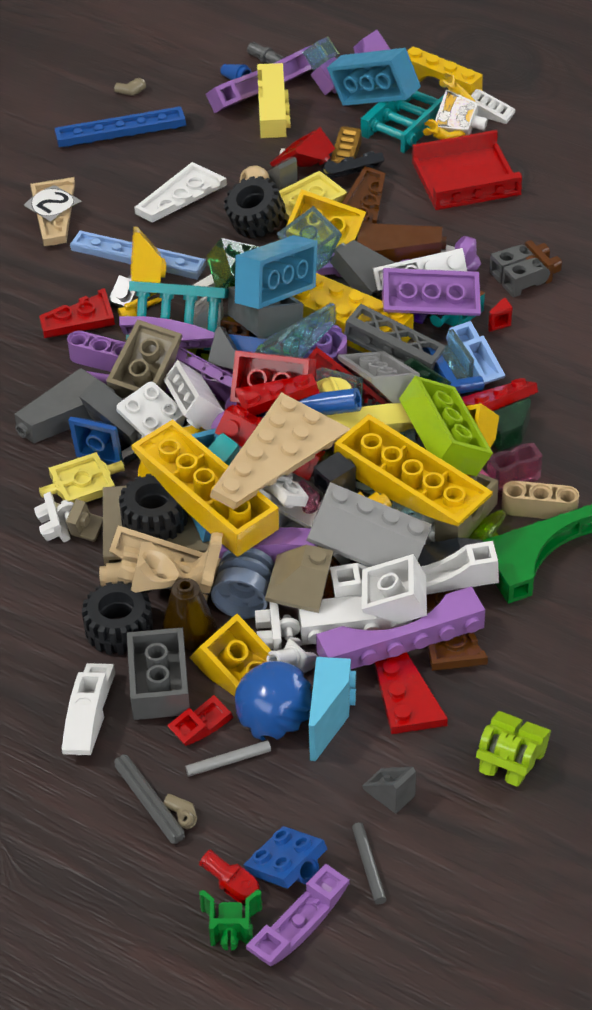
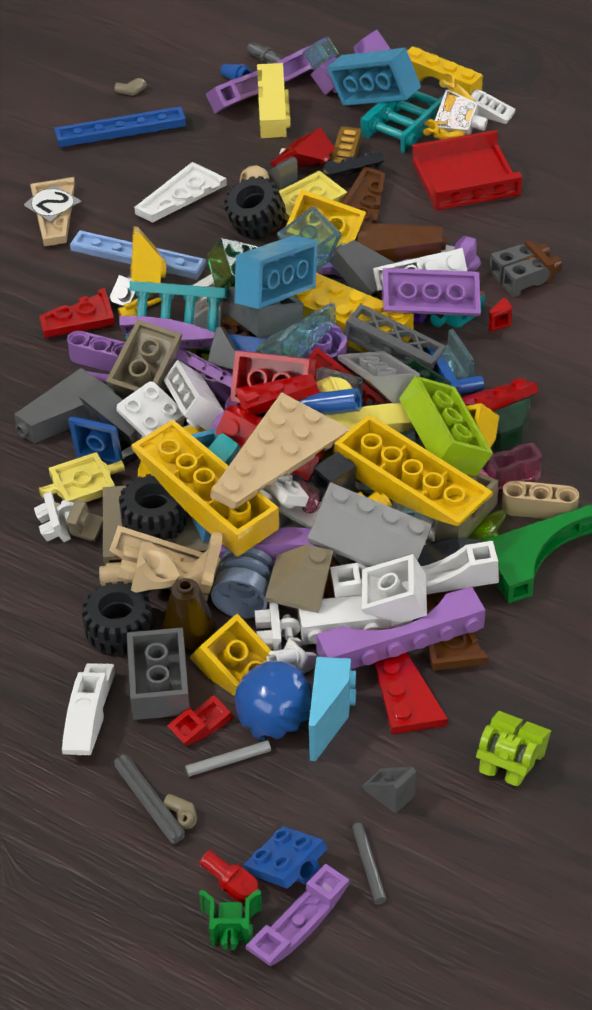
light blue slope [446,321,505,385] -> none

